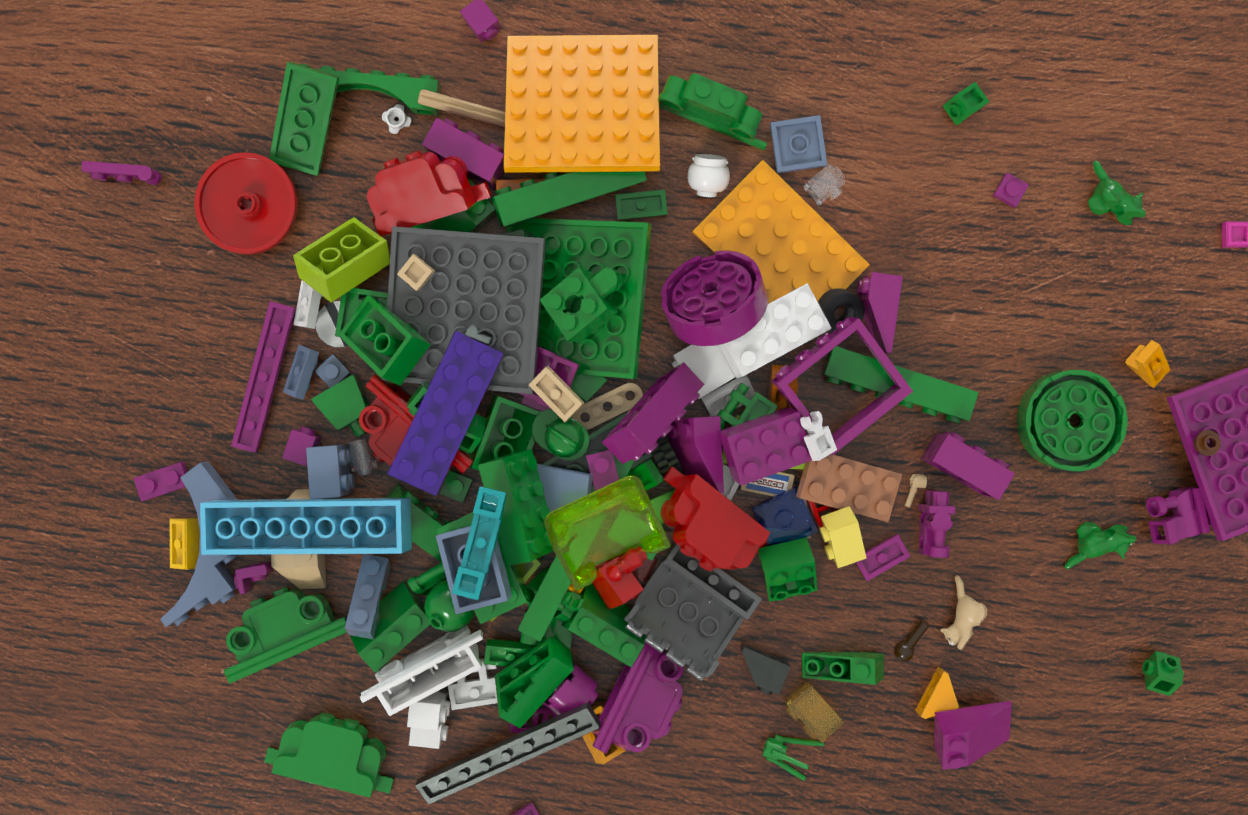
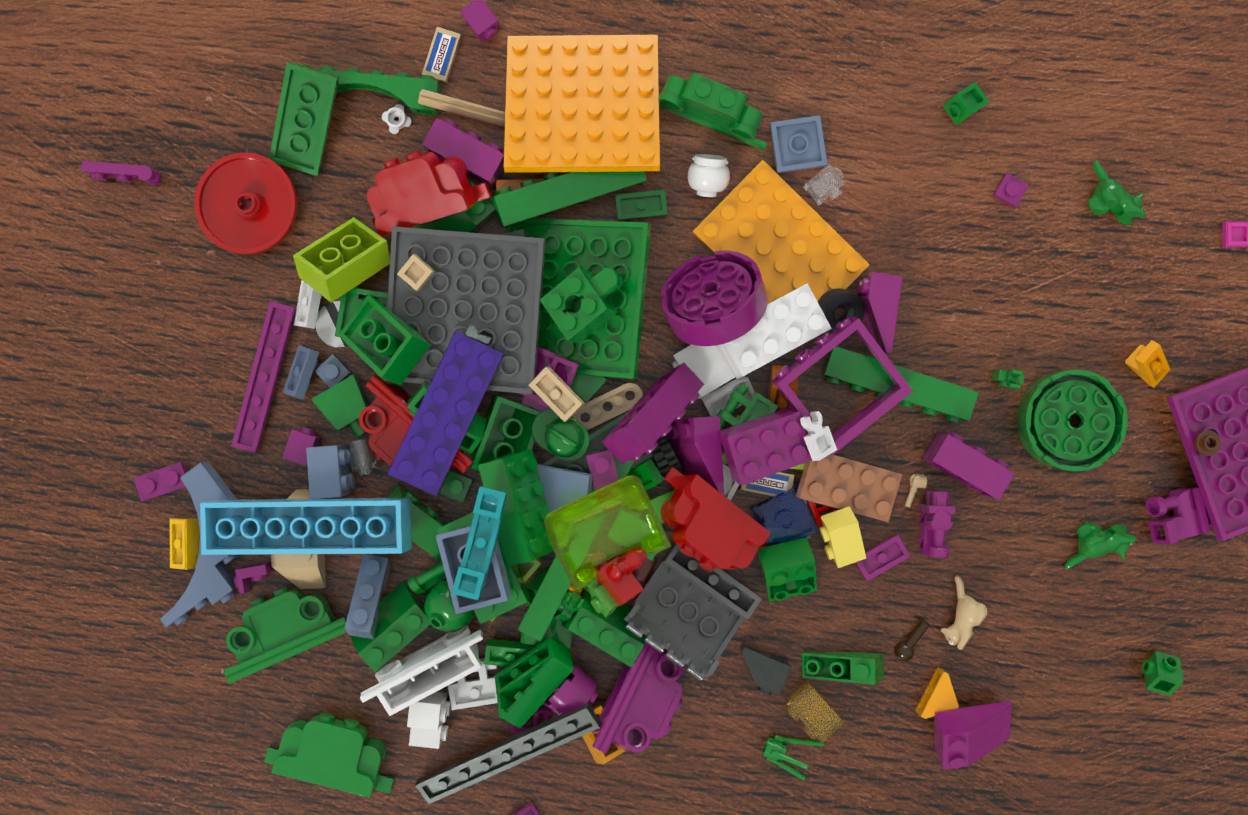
none -> tile [422,27,462,84]
none -> bright green plate [580,571,618,618]
none -> green plate [991,369,1025,390]

